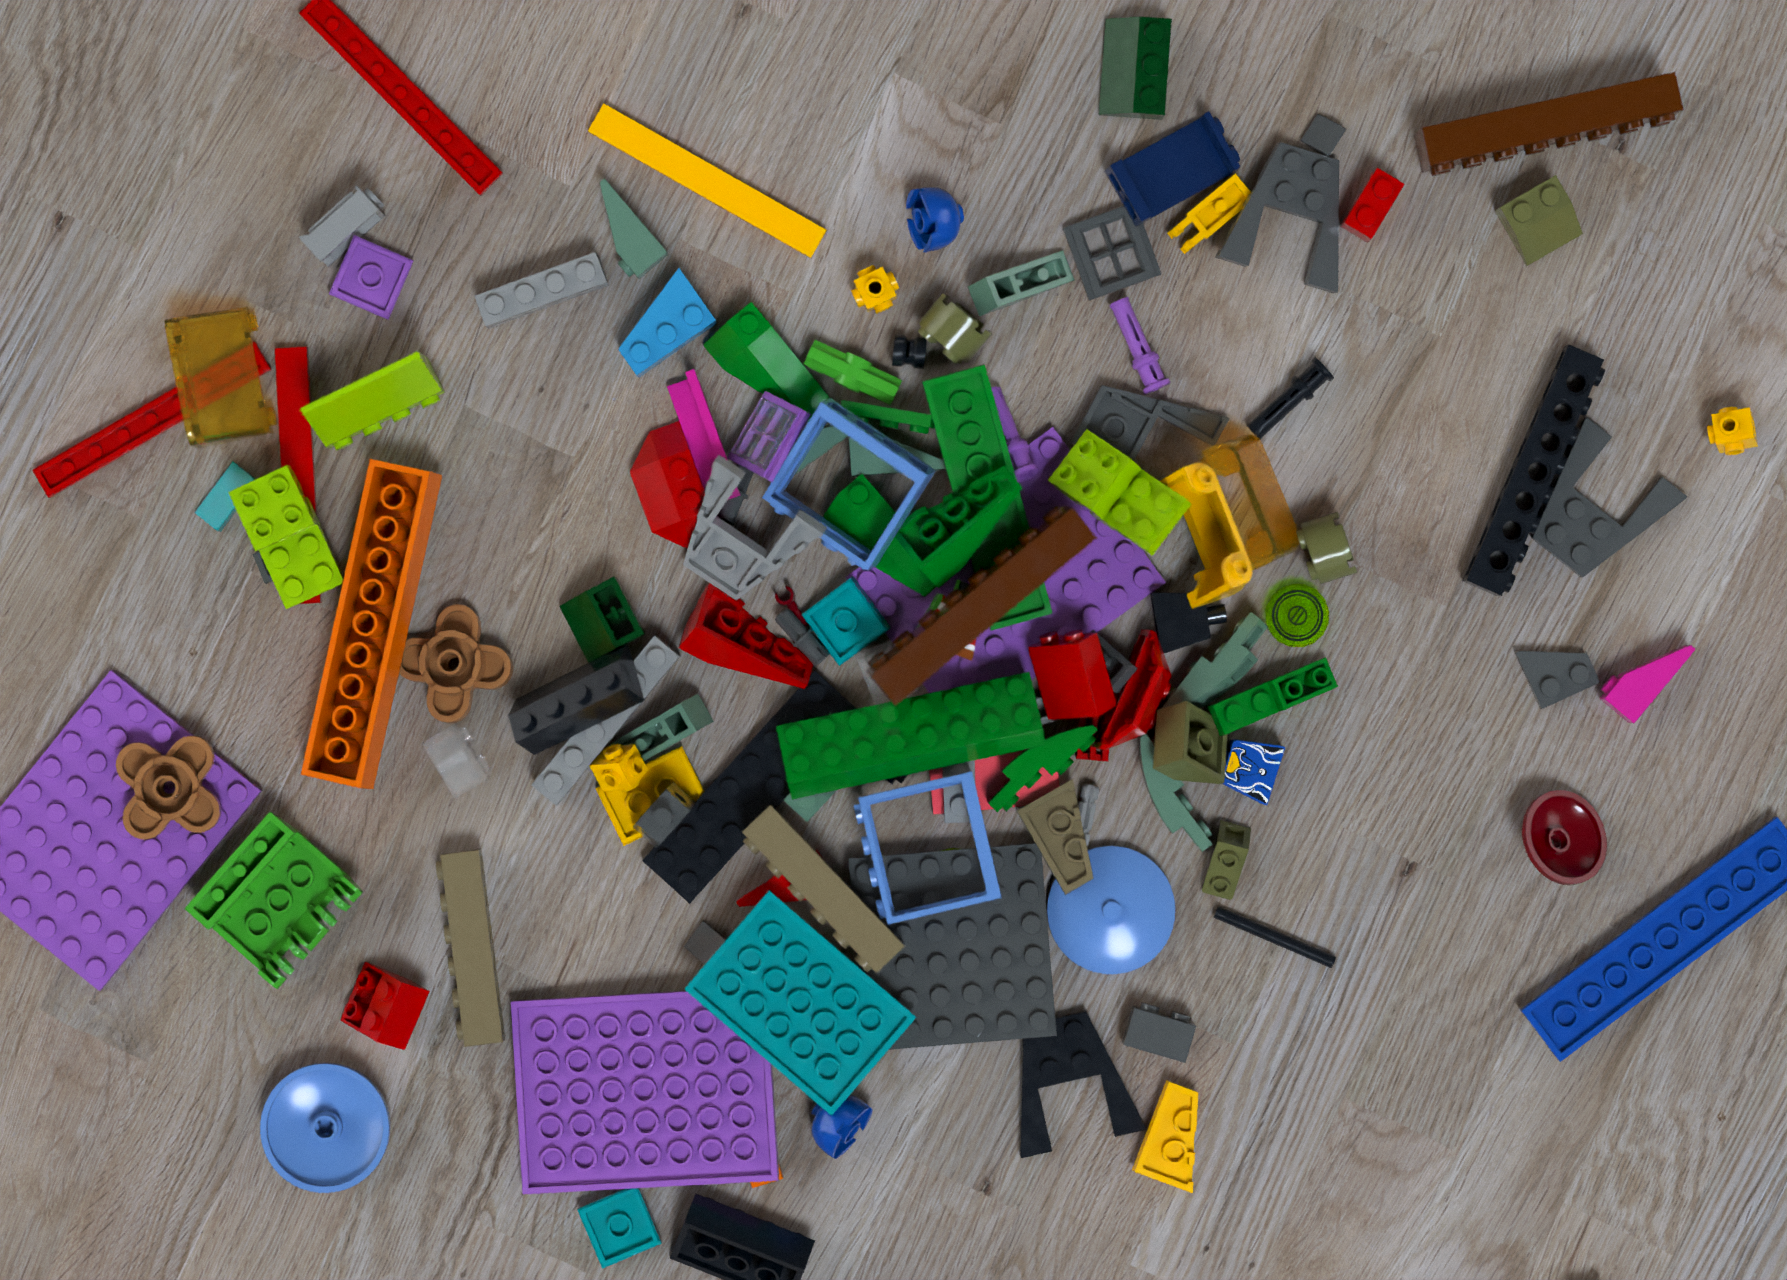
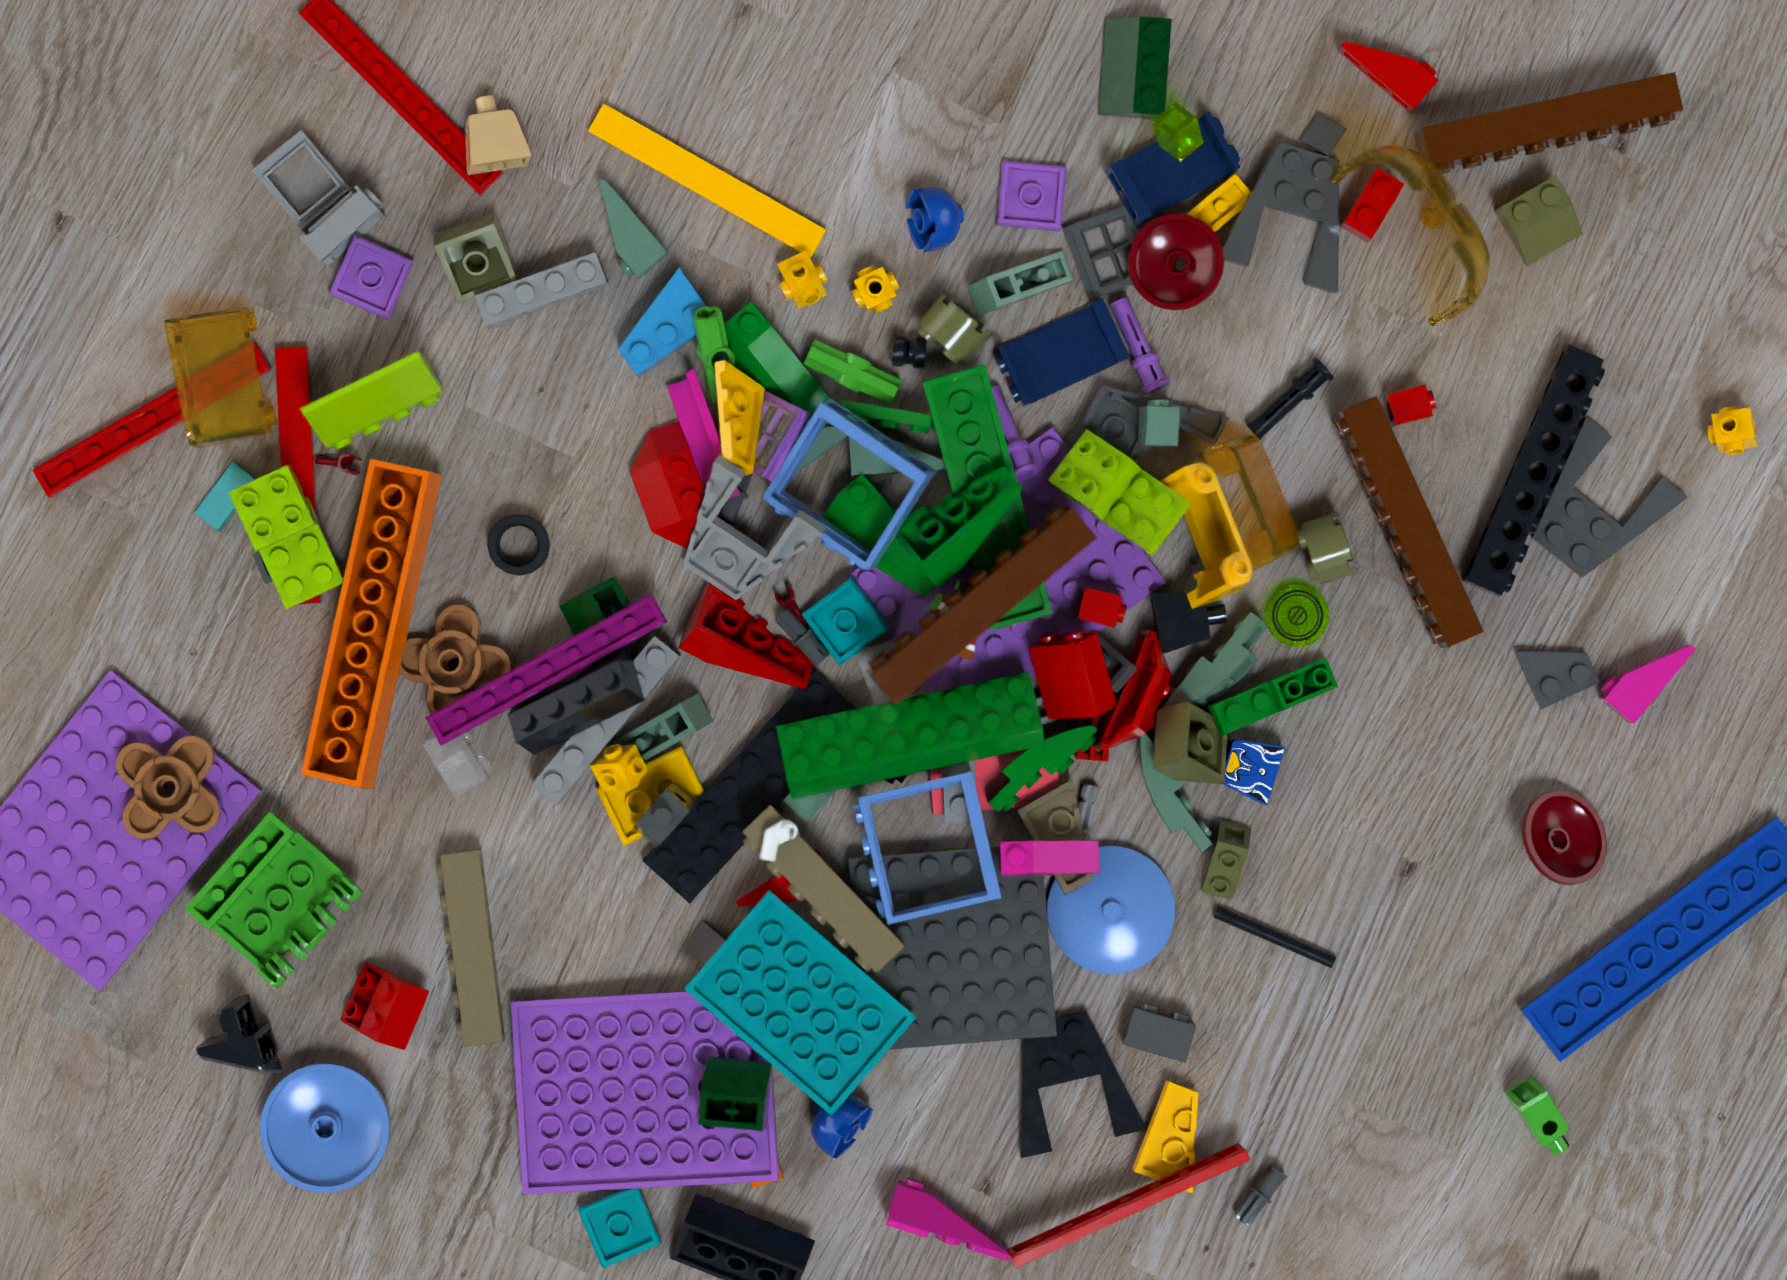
none -> black piece [196,994,282,1073]
none -> window [251,130,354,233]
none -> dark red hand [315,453,362,475]
none -> magenta tile [425,594,668,746]
none -> olive slope [434,212,518,303]
none -> tan torso [465,95,531,175]
none -> black tyre [487,514,550,576]
none -> bright green piece [692,306,735,403]
none -> dark green slope [698,1056,772,1132]
none -> yellow wing [714,360,765,476]
none -> white arm [759,820,798,861]
none -> yellow brick [777,250,828,309]
none -> dark pink wedge [886,1178,1009,1261]
none -> dark blue panel [994,298,1130,407]
none -> medium lavender tile [997,161,1067,231]
none -> dark pink slope [1000,841,1100,877]
none -> red tile [1007,1143,1250,1268]
none -> red brick [1076,587,1127,628]
none -> dark red dish [1128,213,1225,311]
none -> sand green brick [1138,400,1180,447]
none -> clear neon green brick [1152,102,1204,162]
none -> dark grey axle [1235,1164,1287,1225]
none -> clear yellow piece [1331,146,1490,326]
none -> reddish brown brick [1333,395,1484,648]
none -> red slope [1337,41,1439,113]
none -> red brick [1384,385,1436,427]
none -> bright green torso [1505,1076,1569,1155]

